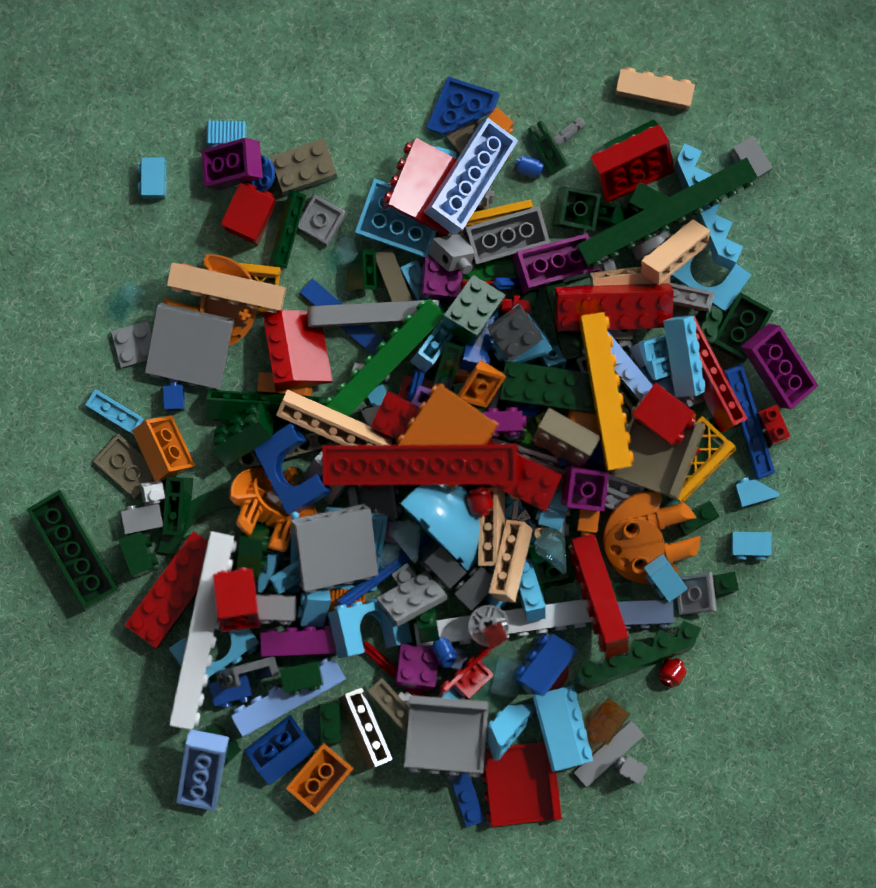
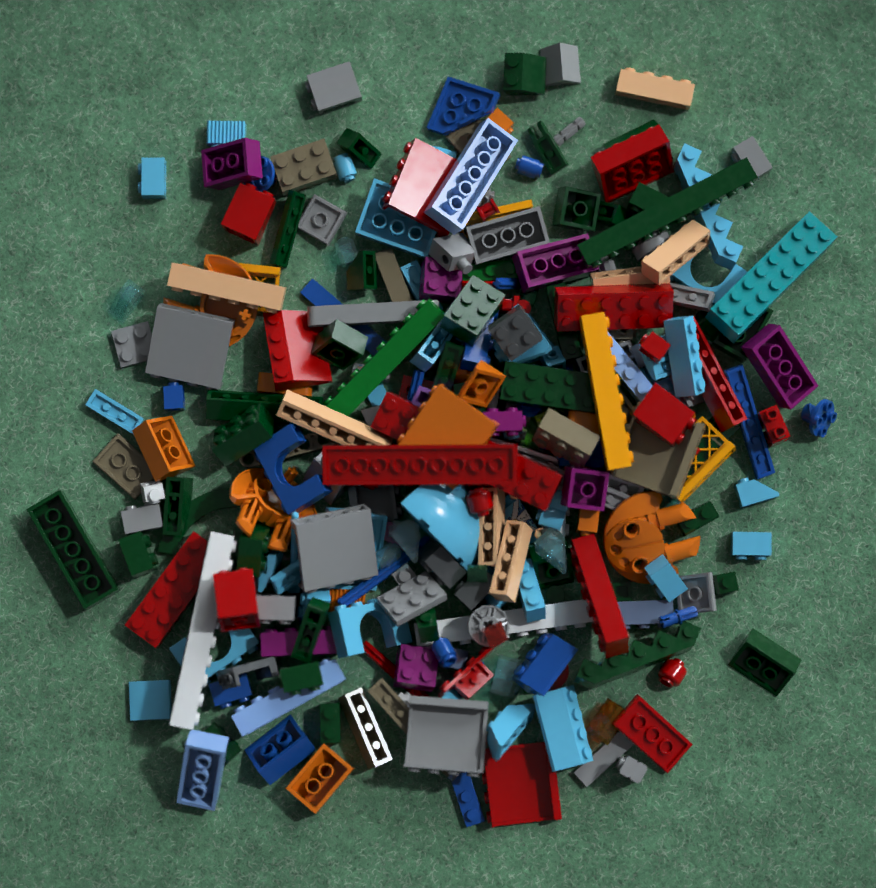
none -> medium azure slope [129,680,172,721]
none -> dark green slope [291,597,331,663]
none -> light grey panel [305,61,362,115]
none -> brick [312,319,368,371]
none -> medium azure brick [333,153,357,183]
none -> dark green slope [336,128,382,169]
none -> clear green beam [467,565,487,583]
none -> red bush [476,198,500,222]
none -> dark green slope [503,53,547,96]
none -> light grey slope [540,43,581,86]
none -> red tile [612,694,693,774]
none -> red brick [639,331,671,364]
none -> blue axle [659,606,698,629]
none -> teal brick [705,211,837,343]
none -> dark green slope [728,628,801,697]
none -> blue plate [801,399,837,438]

